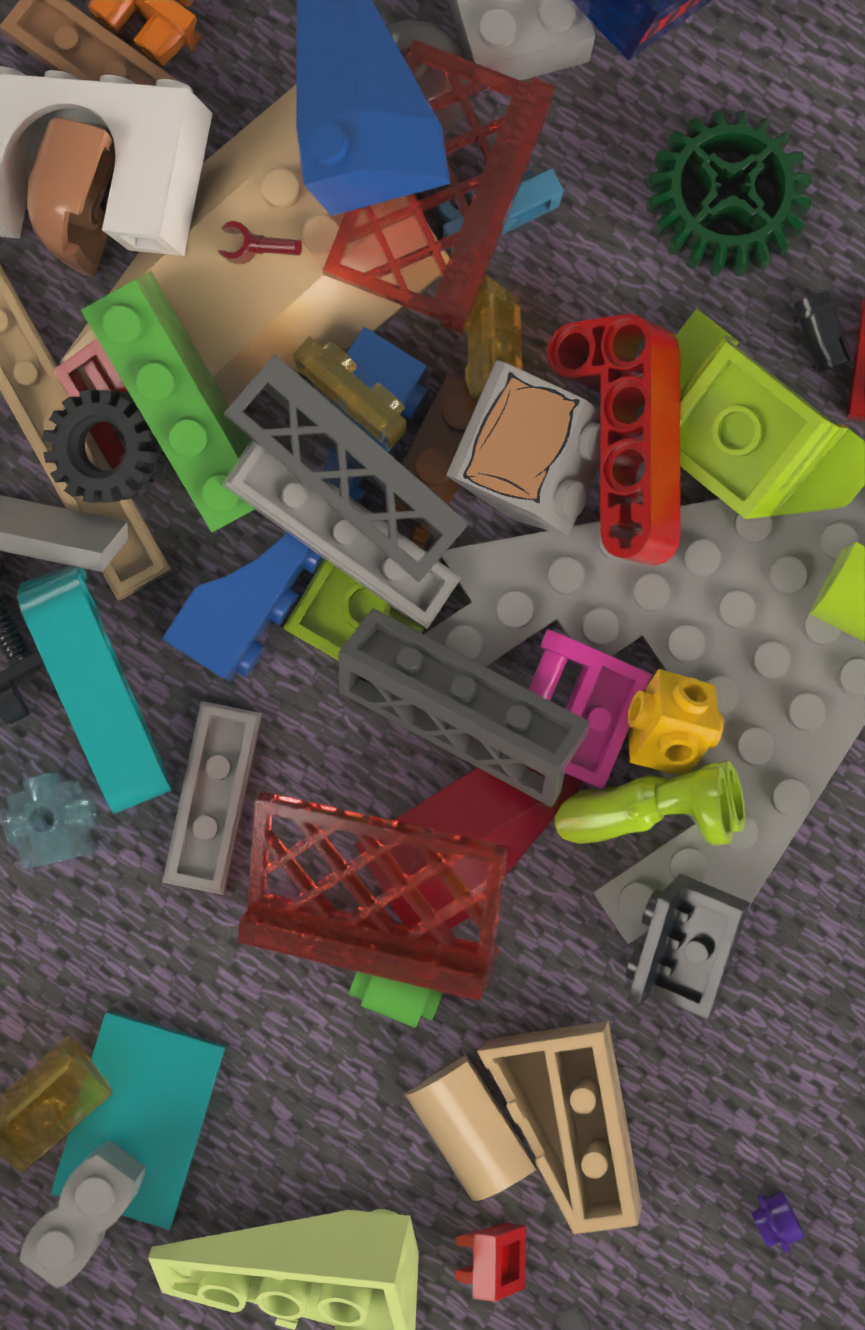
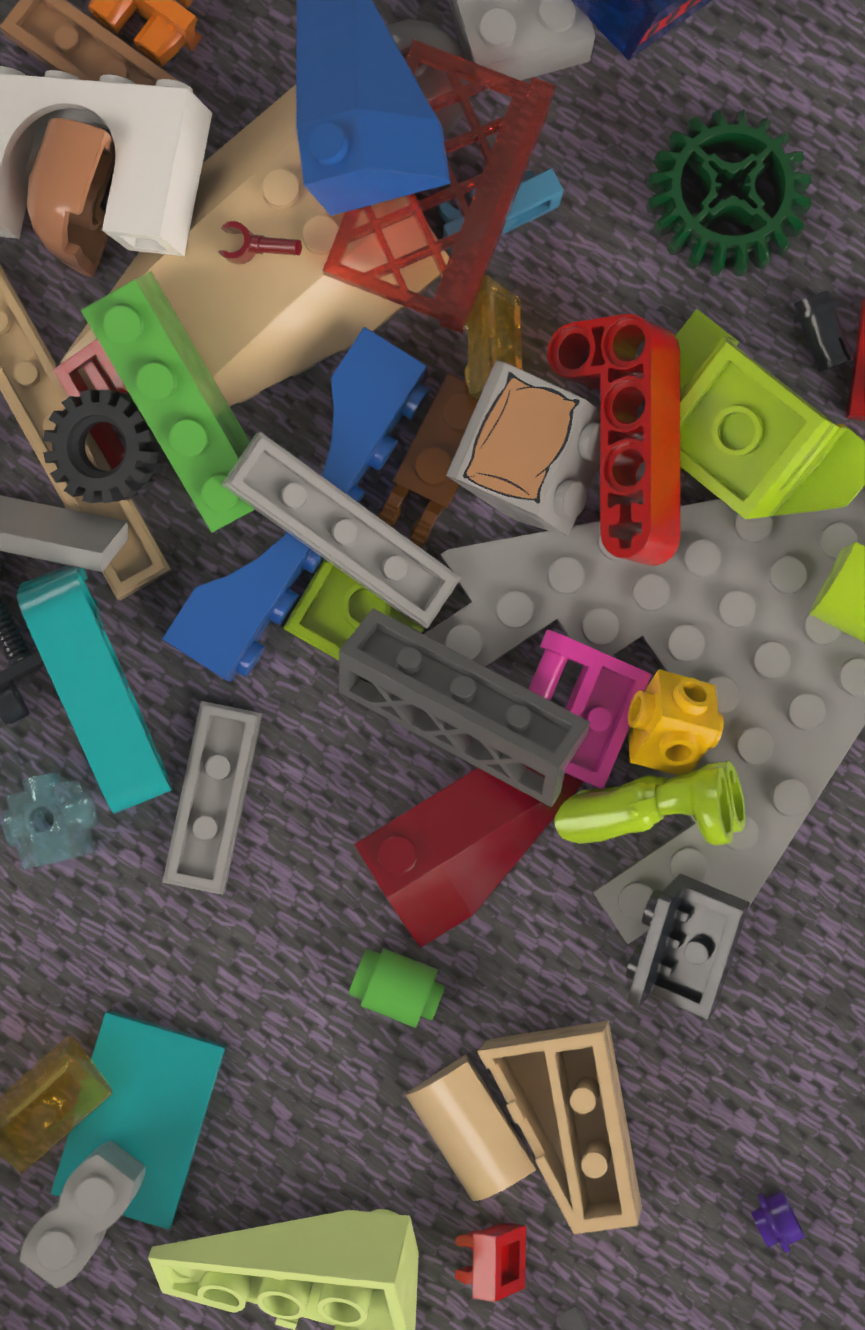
dark grey fence [223,354,469,582] -> none
clear red fence [238,791,508,1001] -> none
clear yellow plate [293,336,406,450] -> none

